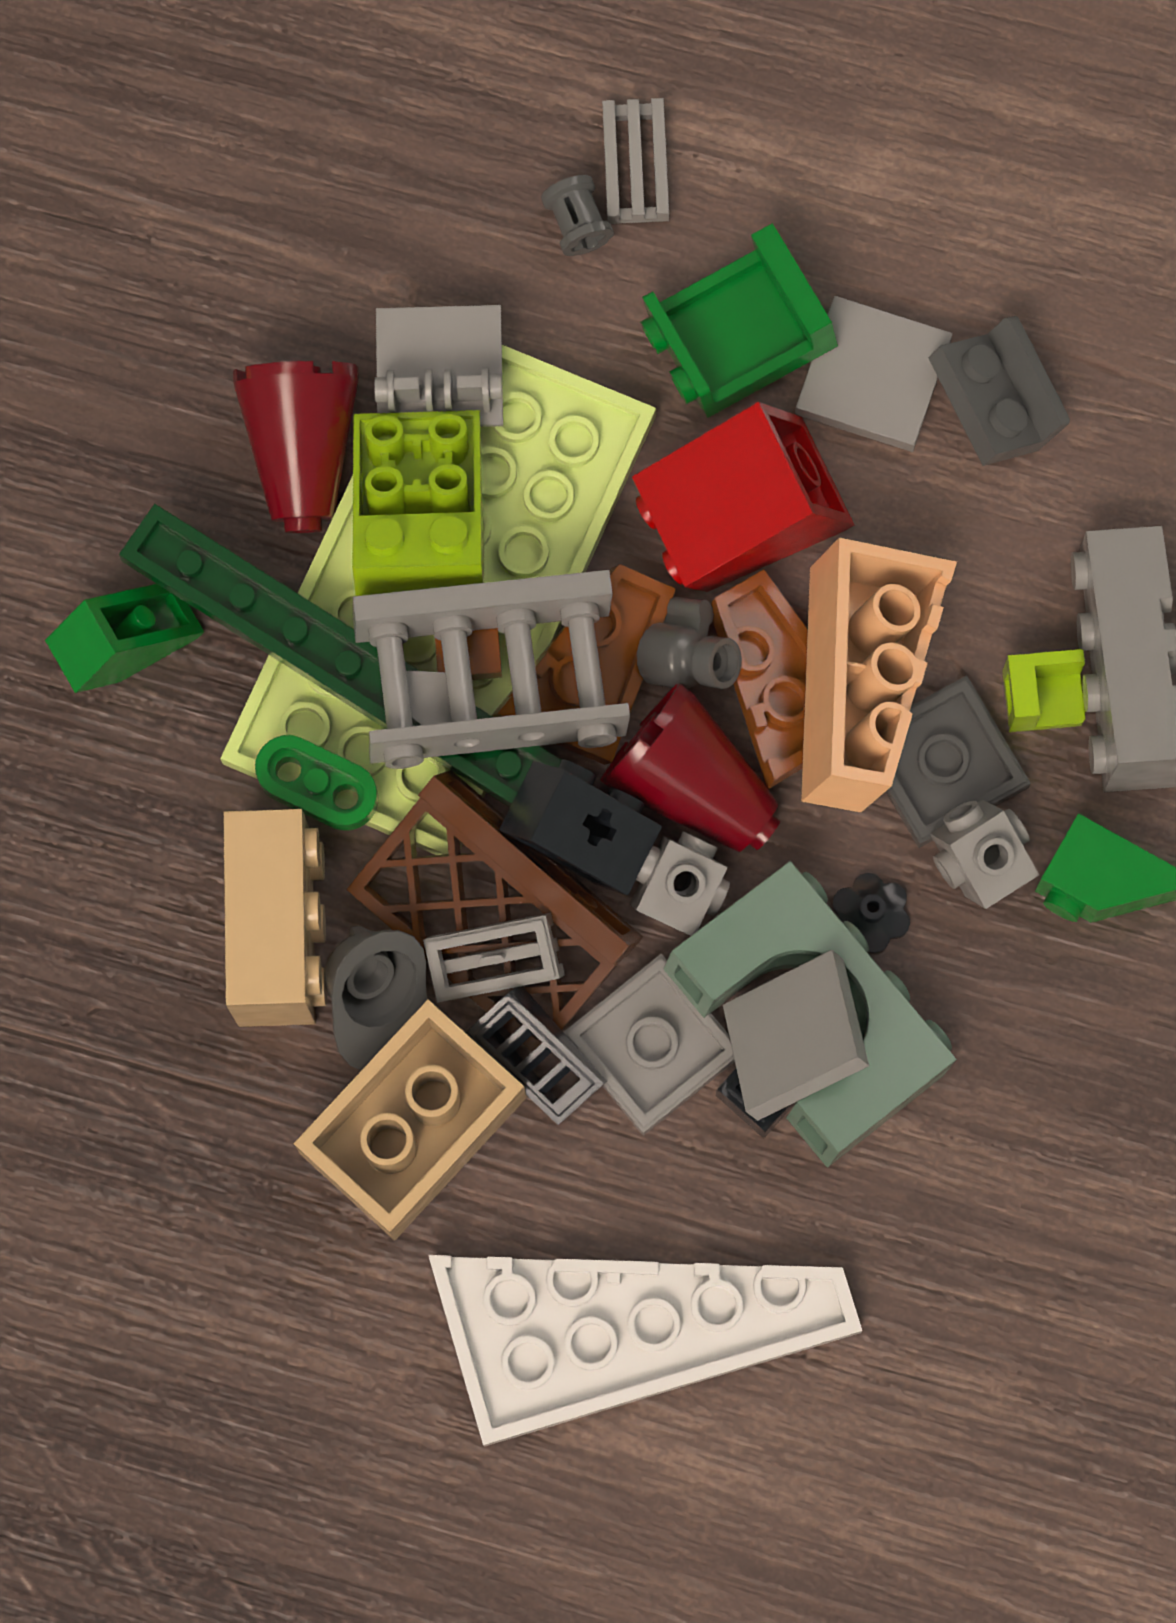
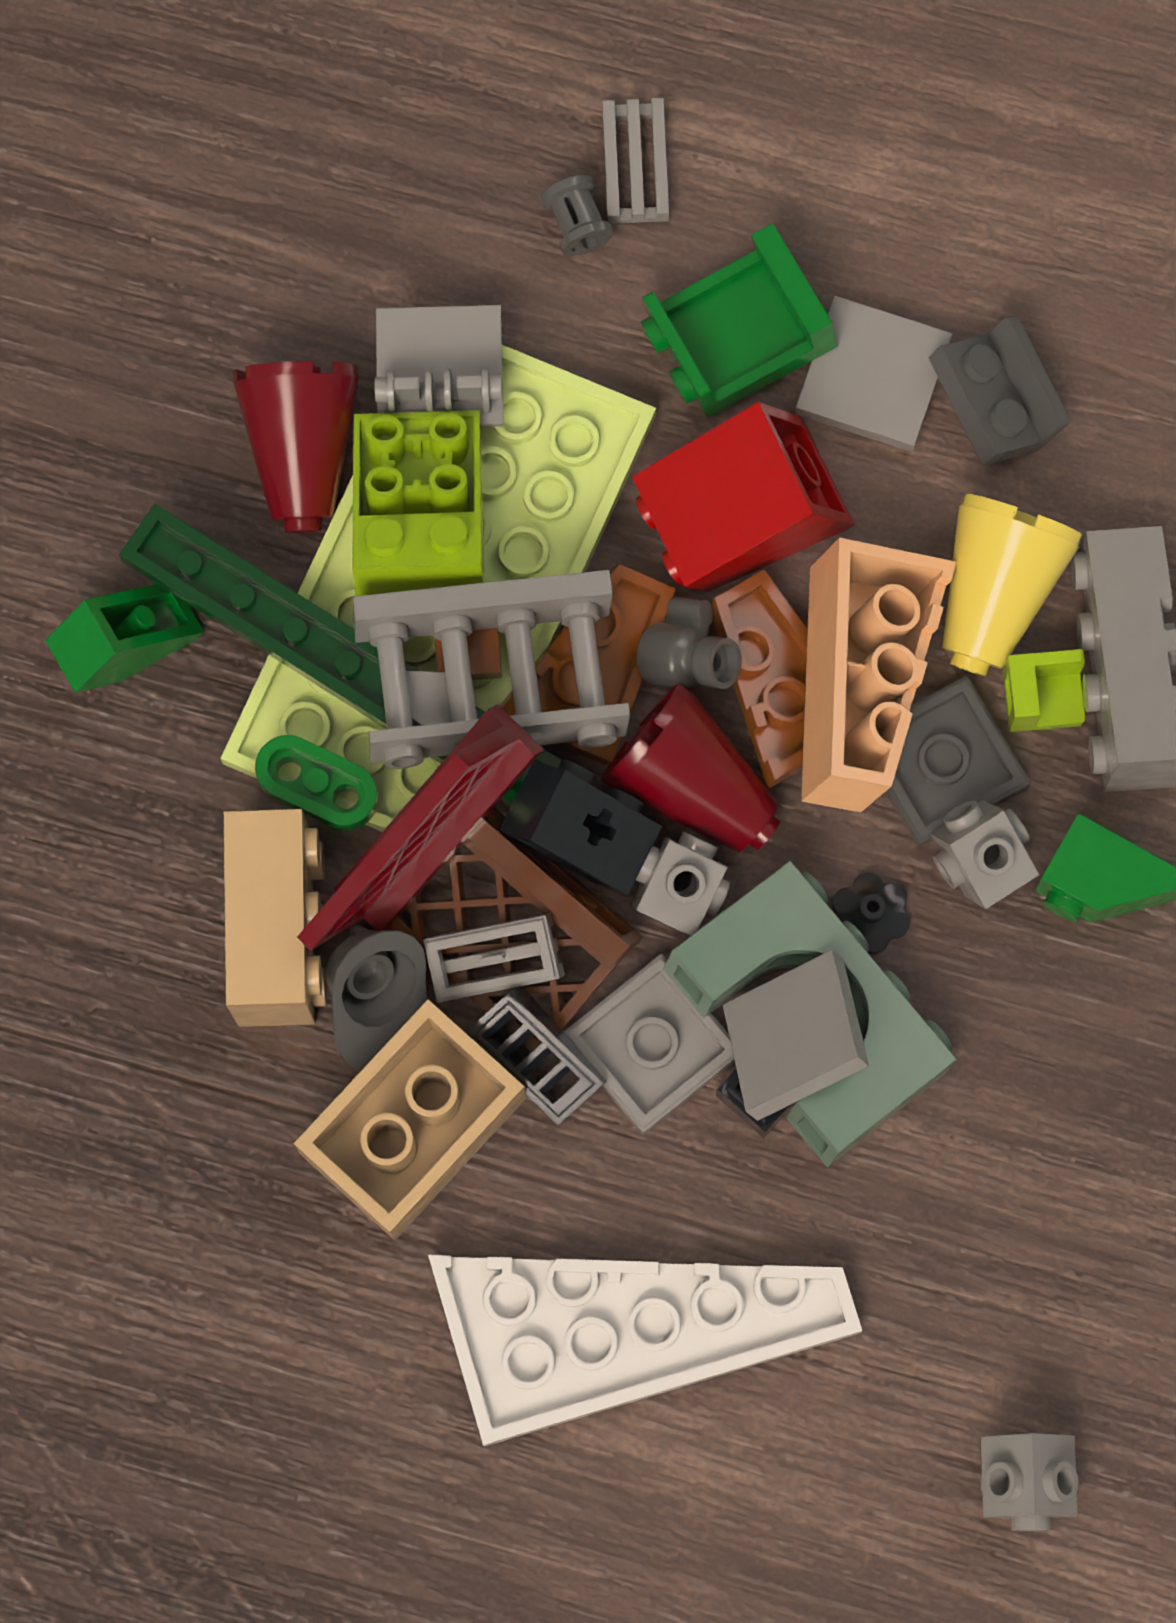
none -> dark red fence [297,704,544,951]
none -> light yellow cone [942,494,1082,677]
none -> light grey brick [981,1433,1078,1531]

